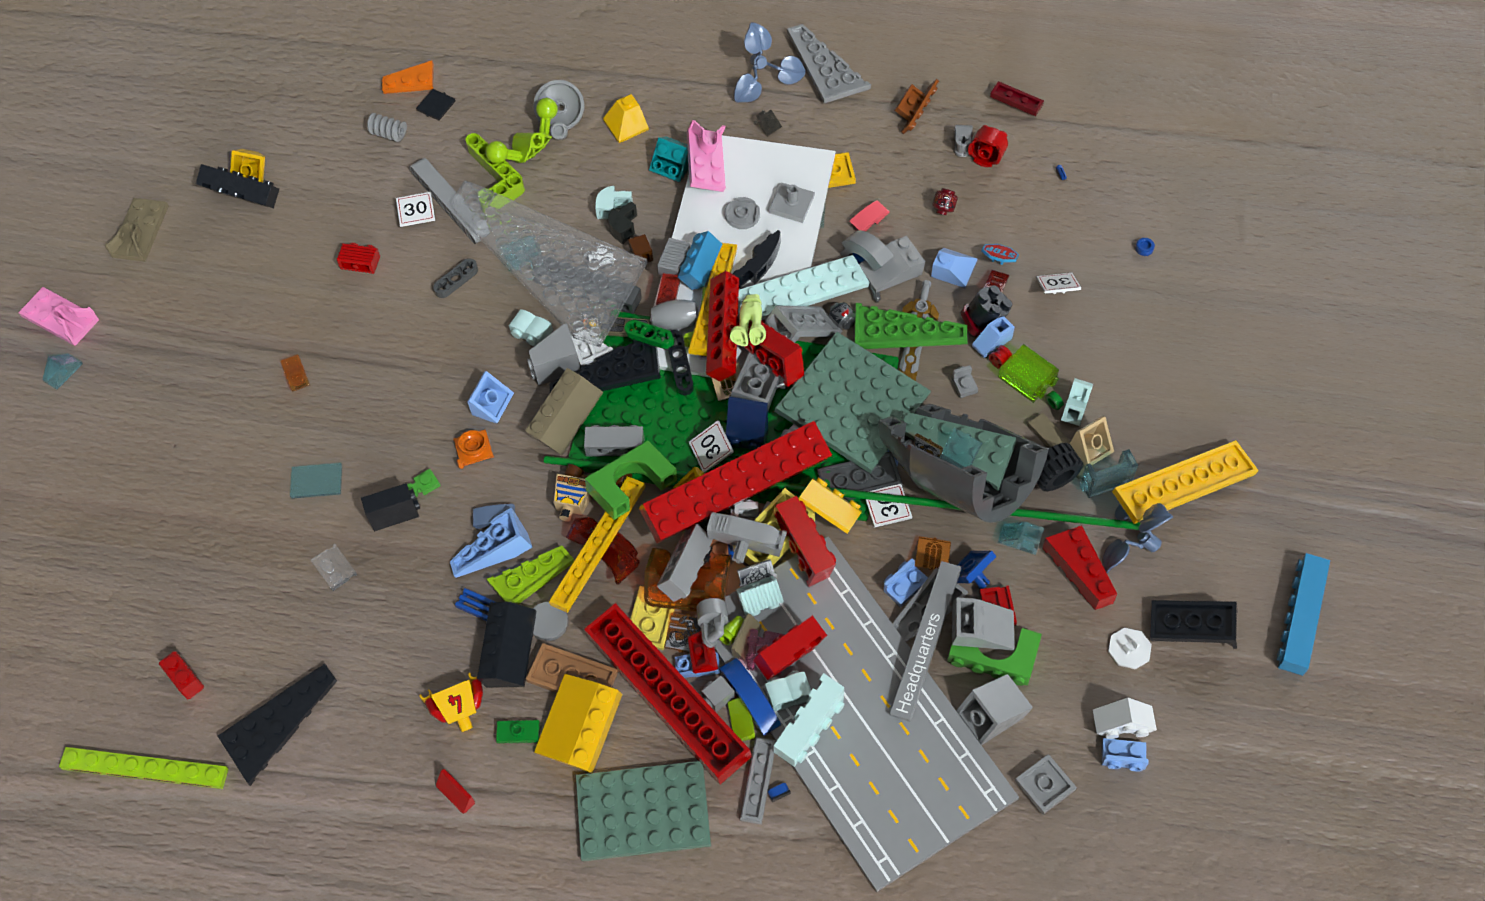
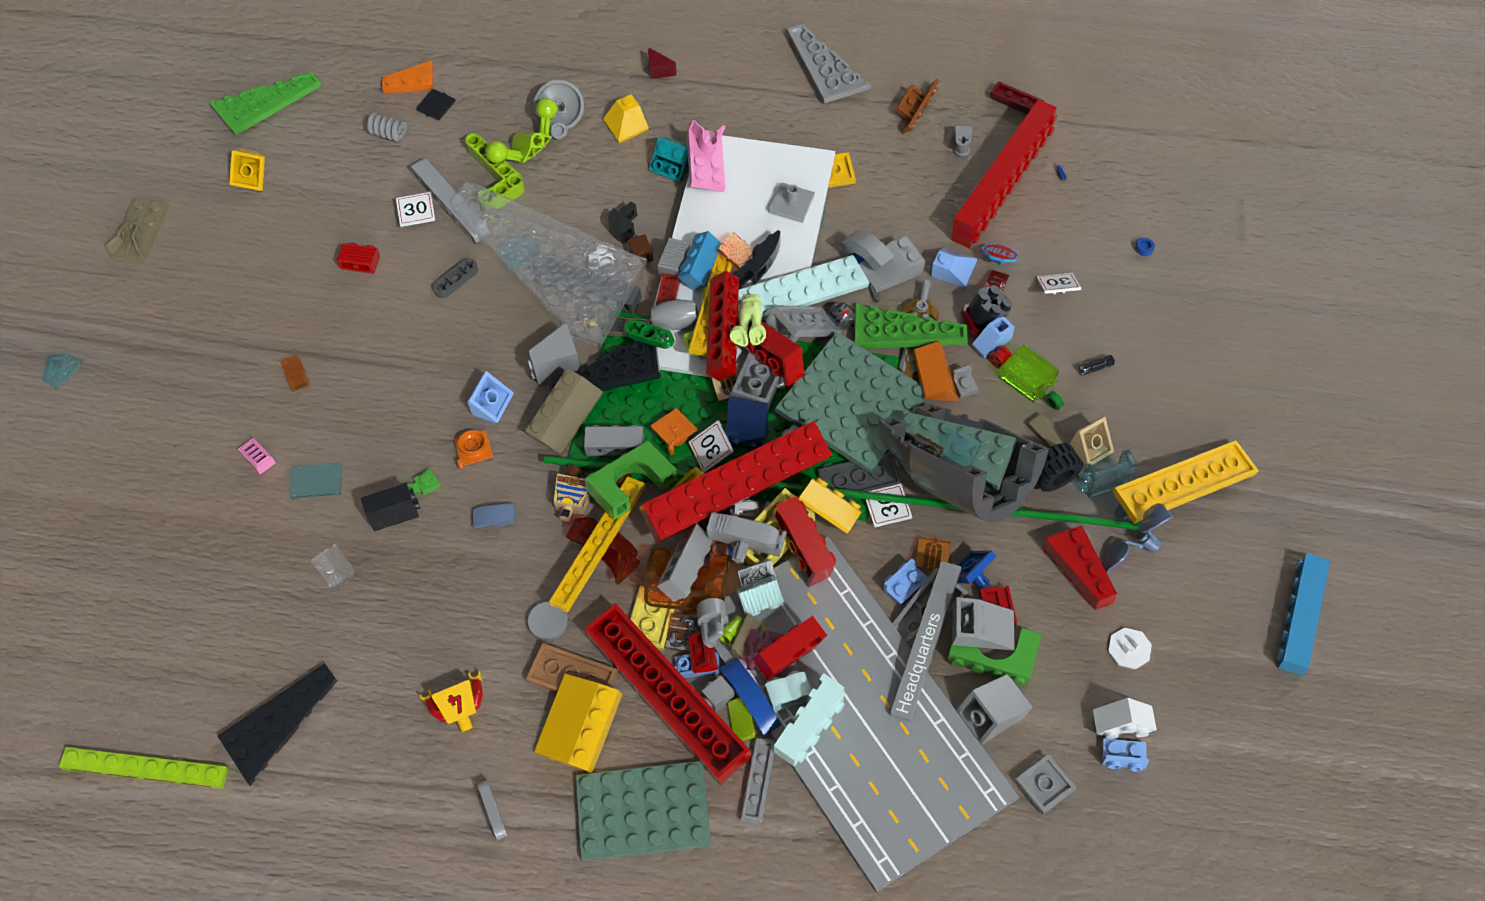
bright pink plate [18,287,99,346] -> none
red brick [159,651,204,700] -> none
black wedge [195,164,279,209] -> none
red slope [436,769,475,814] -> none
light blue wedge [450,508,532,578] -> none
blue tile [455,588,495,621] -> none
black slope [477,602,537,688] -> none
lime wing [487,545,574,605] -> none
green plate [496,720,540,743] -> none
light aqua brick [509,309,553,346] -> none
white wing [571,330,613,366] -> none
light aqua brick [595,186,633,219] -> none
black beam [667,330,694,396] -> none
light grey tile [725,197,760,229] -> none
sand blue plant [734,22,806,102] -> none
clear smoke bracket [753,110,782,137] -> none
blue piece [768,783,791,802] -> none
coral slope [850,200,890,231] -> none
dark red head [932,188,958,215] -> none
red brick [968,125,1008,167] -> none
clear light blue slope [997,522,1044,555] -> none
light aqua brick [1061,378,1093,426] -> none
black plate [1150,600,1238,649] -> none
none -> bright green wing [209,72,322,135]
none -> bright pink slope [238,438,275,475]
none -> light grey beam [477,780,508,840]
none -> dark red slope [648,48,677,79]
none -> orange hat [650,408,697,455]
none -> clear orange piece [716,232,753,269]
none -> orange slope [913,341,958,402]
none -> red brick [951,99,1057,249]
none -> black axle [1079,355,1115,376]

